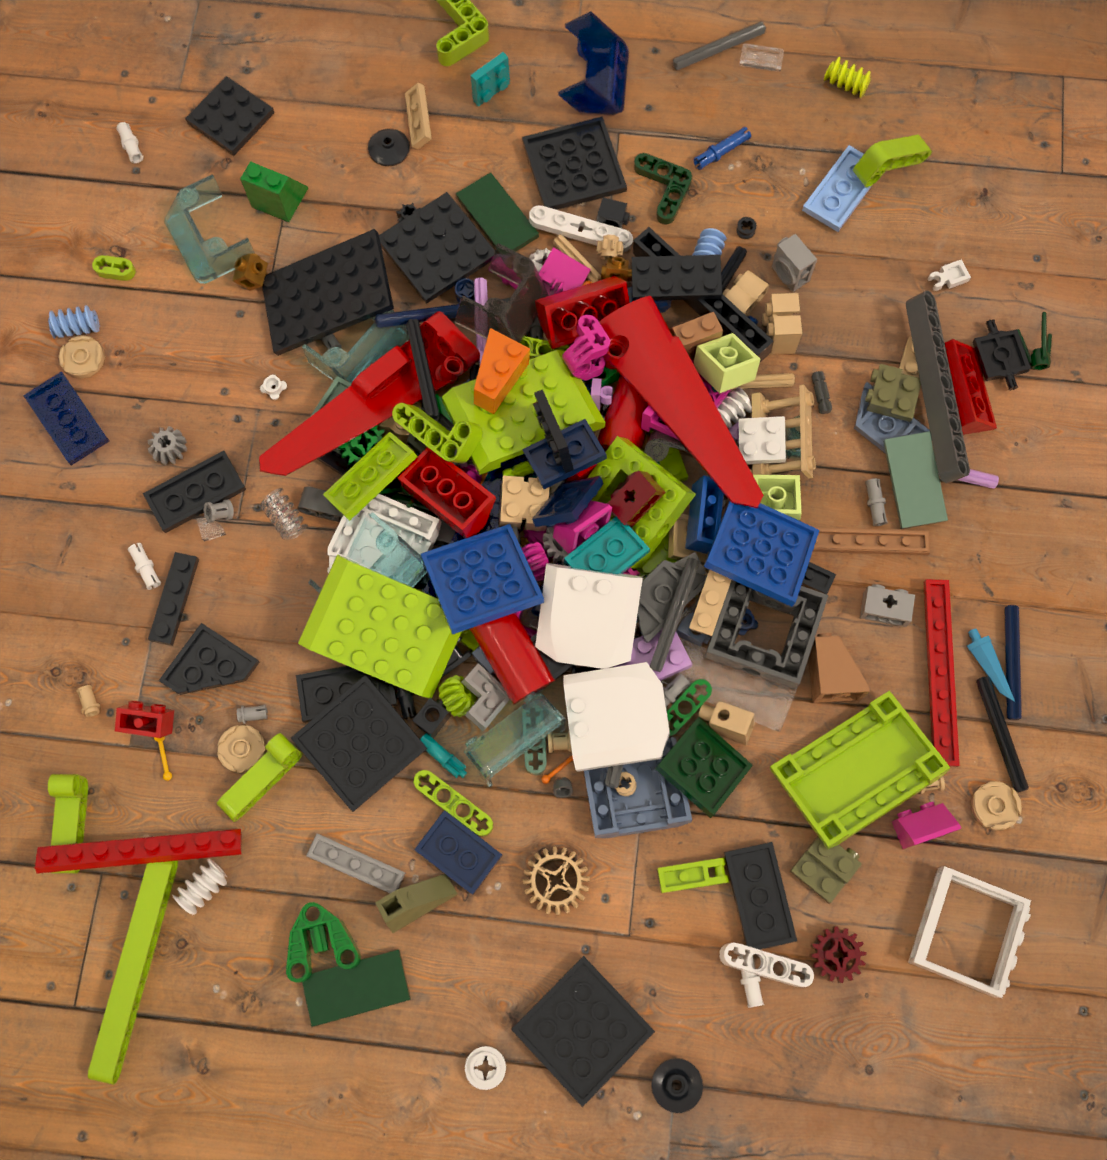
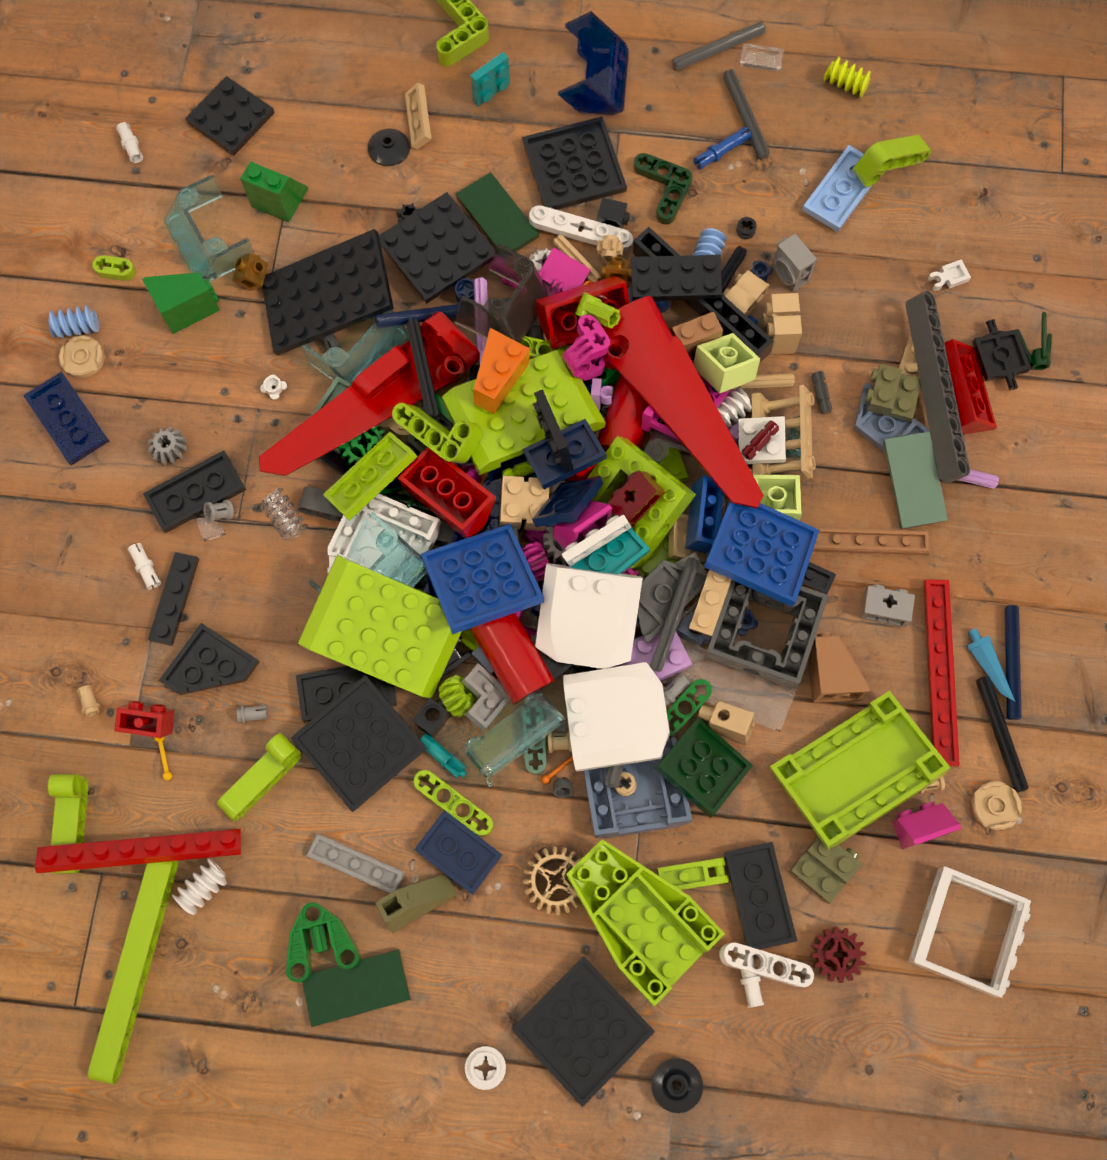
tan tile [217,725,266,773] -> none
black pin [395,686,417,720] -> none
light grey pin [865,478,888,526] -> none
none -> green slope [142,272,220,334]
none -> white plate [562,514,632,566]
none -> lime wedge [566,839,725,1007]
none -> lime piece [575,293,620,328]
none -> dark grey axle [723,69,770,159]
none -> dark red axle [742,420,779,460]
none -> dark blue plate [750,261,773,282]

